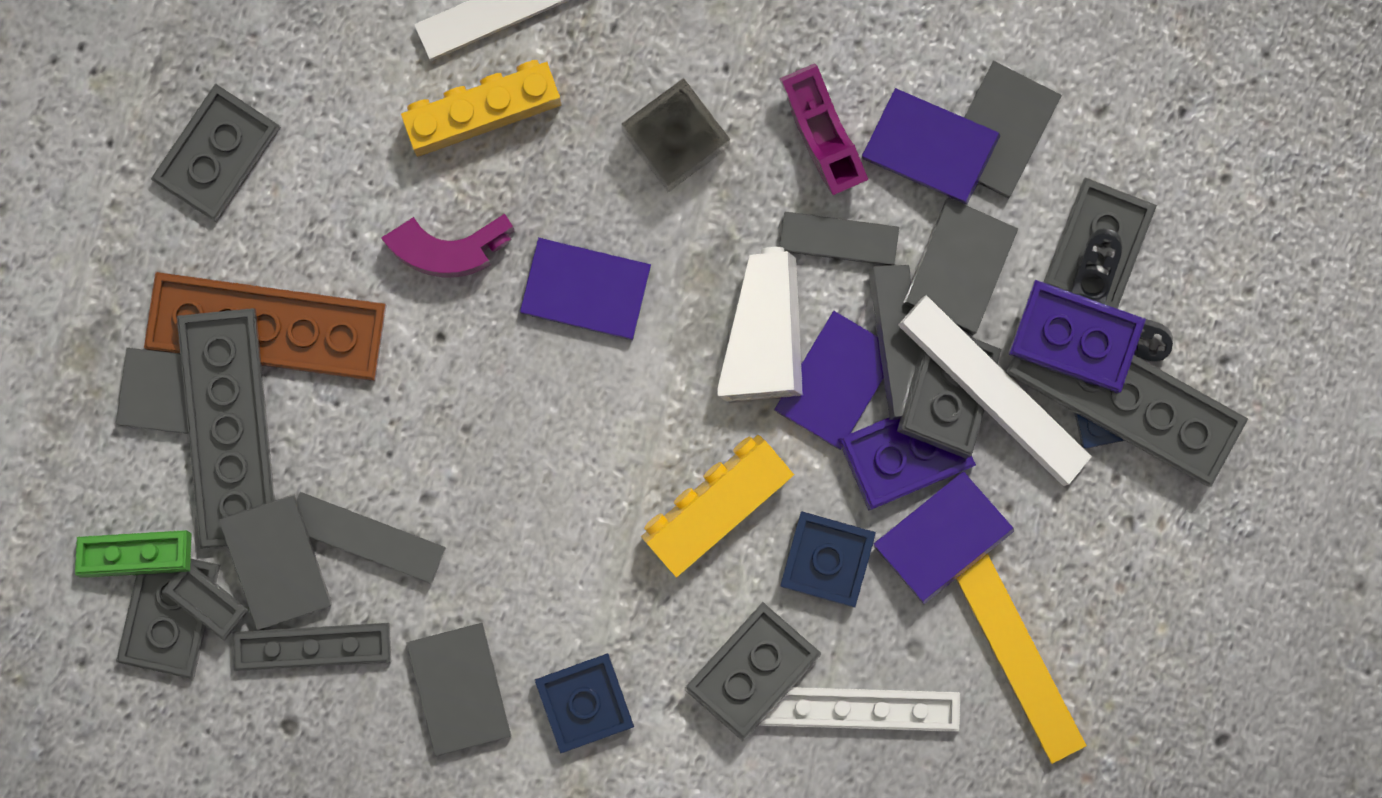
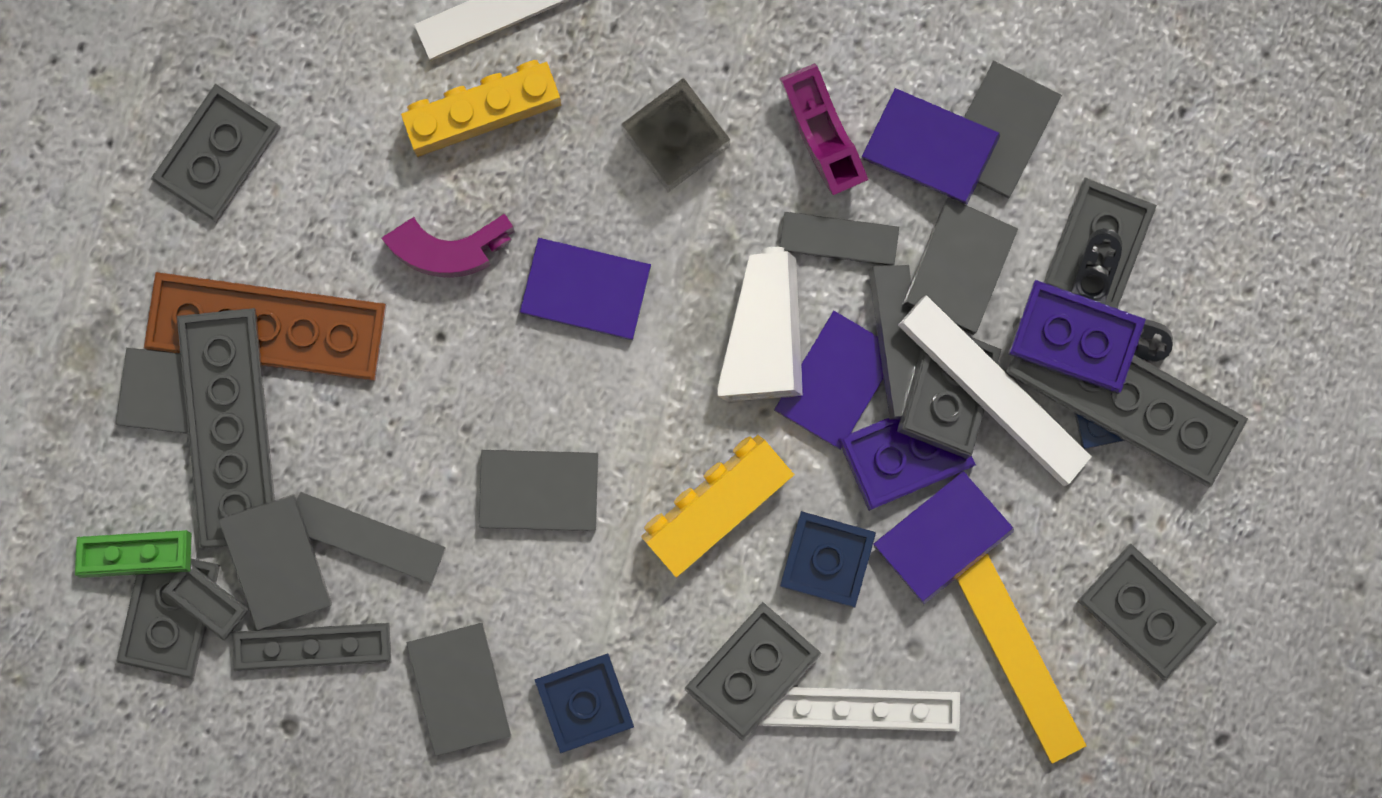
none -> dark grey tile [479,450,598,531]
none -> dark grey tile [1077,543,1217,680]

